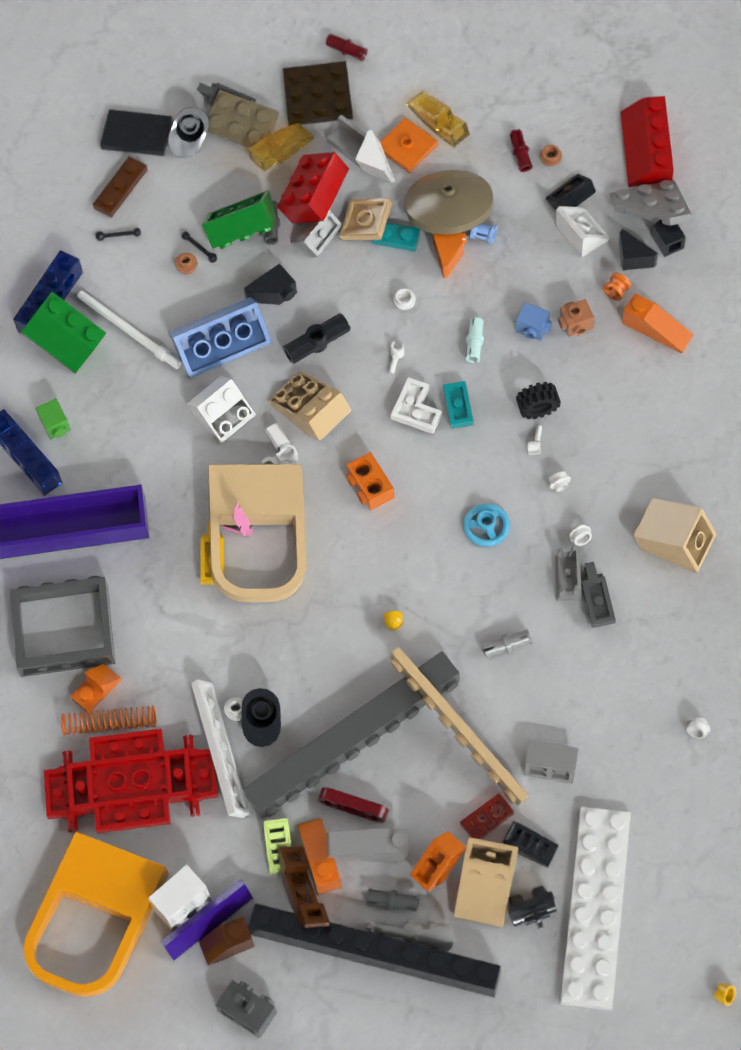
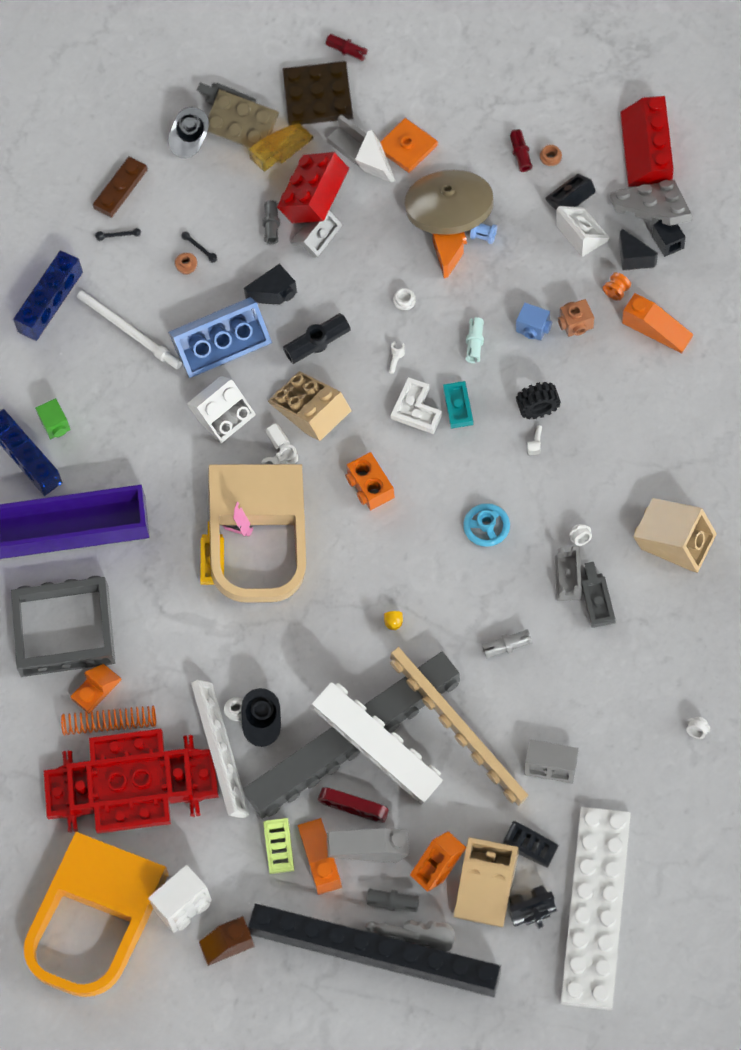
green slope [21,292,106,374] -> none
black tile [100,109,173,156] -> none
dark purple tile [160,879,253,960] -> none
green slope [202,190,276,249] -> none
dark grey brick [215,980,277,1038] -> none
reddish brown slope [278,846,330,928] -> none
tan tile [339,198,392,240] -> none
teal plate [372,223,421,252] -> none
clear yellow slope [407,91,470,147] -> none
clear red tile [460,793,514,839] -> none
white plate [549,471,571,492] -> none
yellow hinge [713,983,736,1006] -> none
none -> white brick [310,682,443,805]

